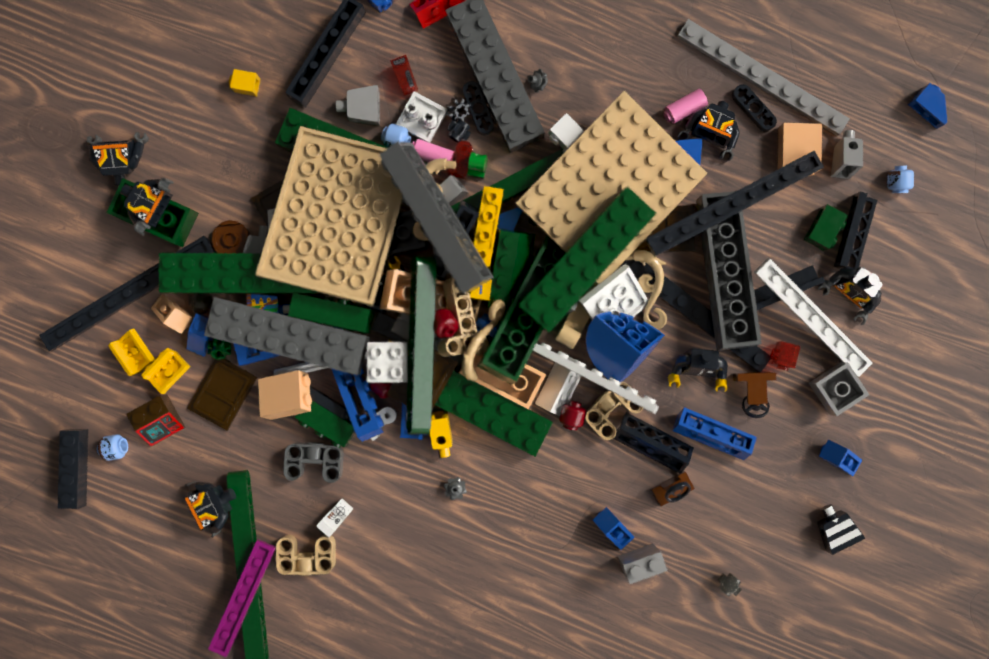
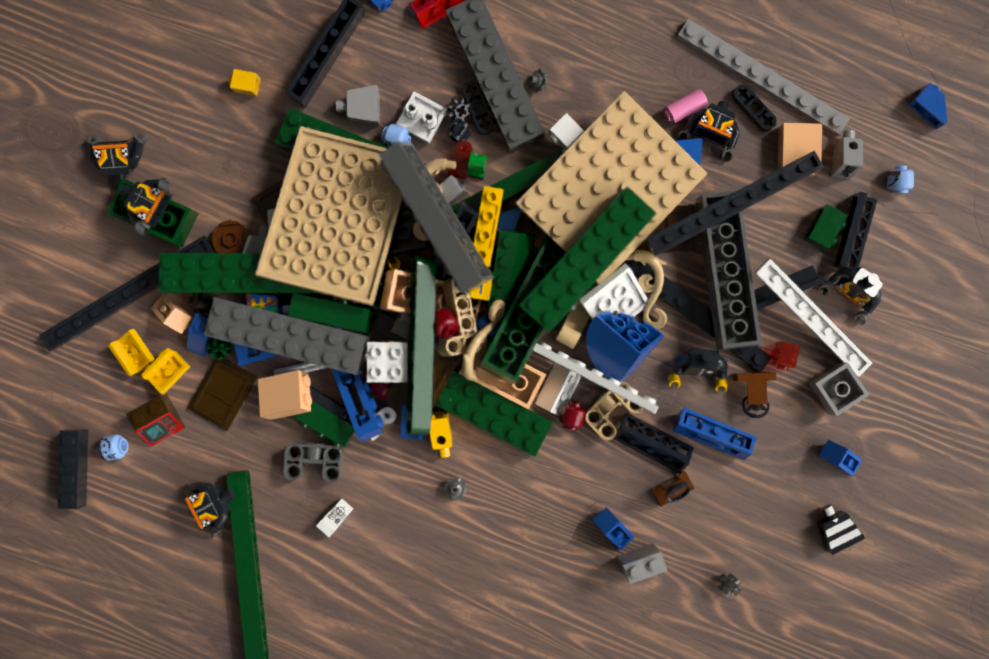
magenta plate [208,539,276,657] -> none
tan beam [276,534,336,575] -> none
clear red leg [390,55,418,96] -> none
bright pink brick [412,139,455,169] -> none

